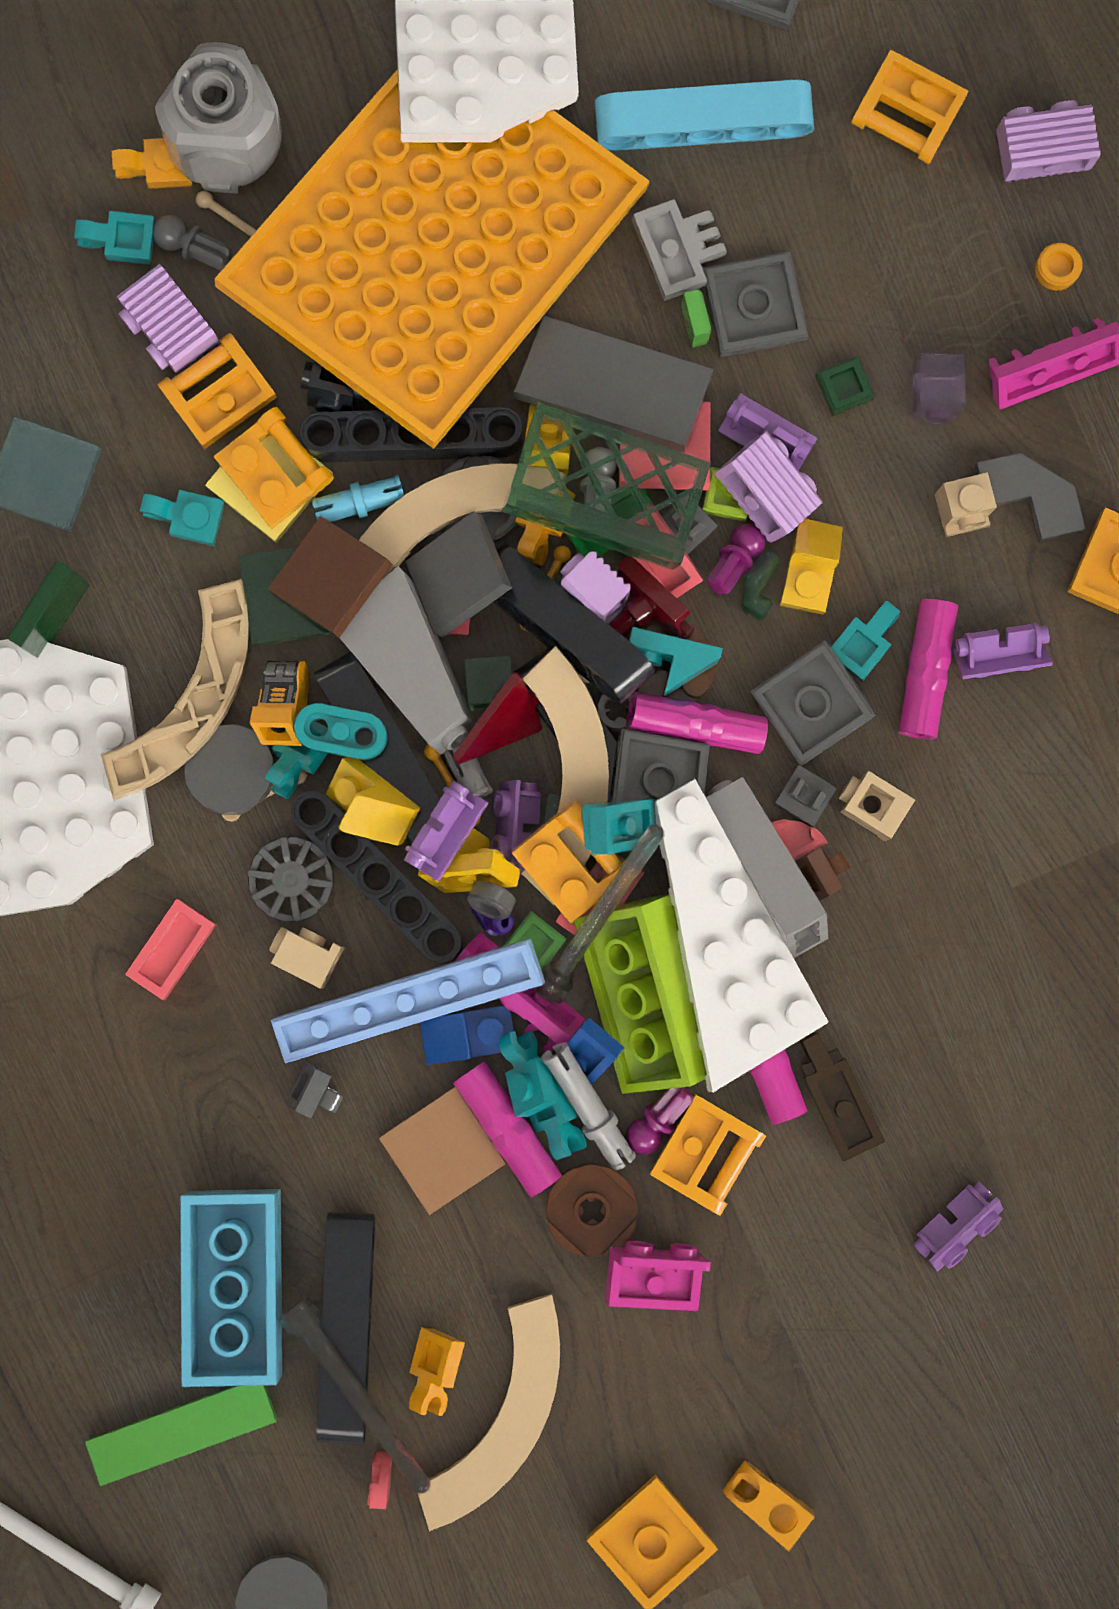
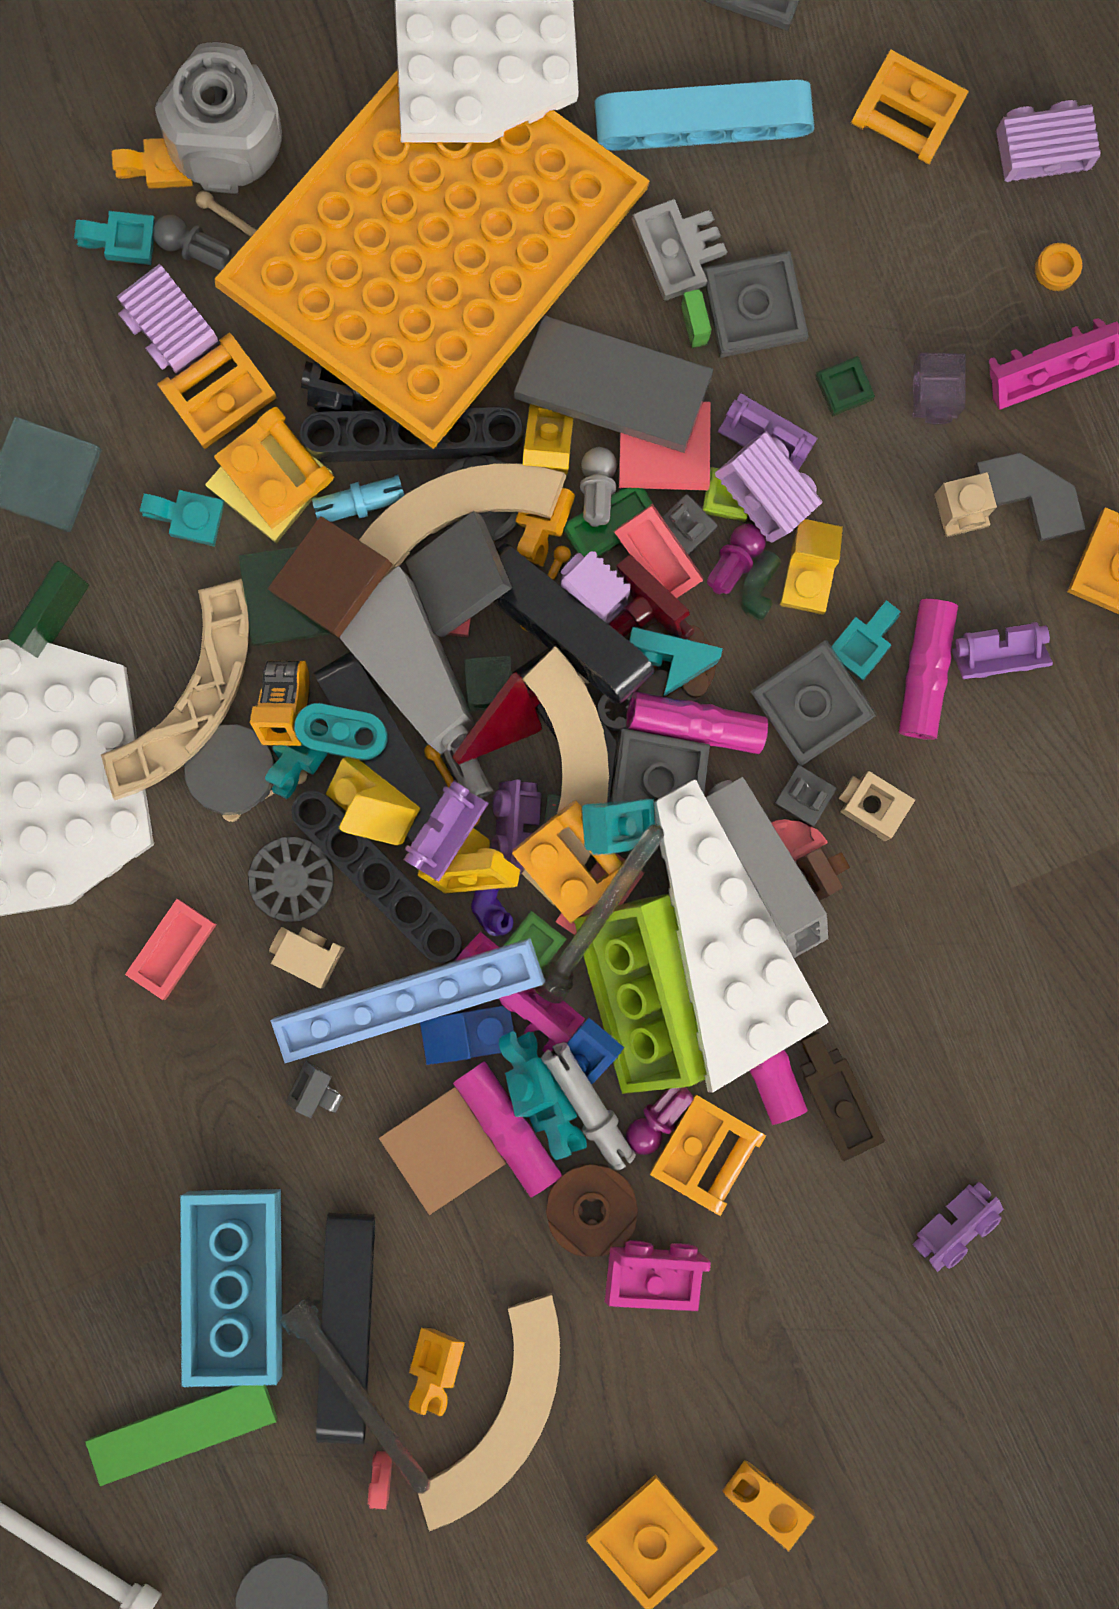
dark grey tile [467,881,516,920] -> none
clear green fence [501,402,711,570] -> none

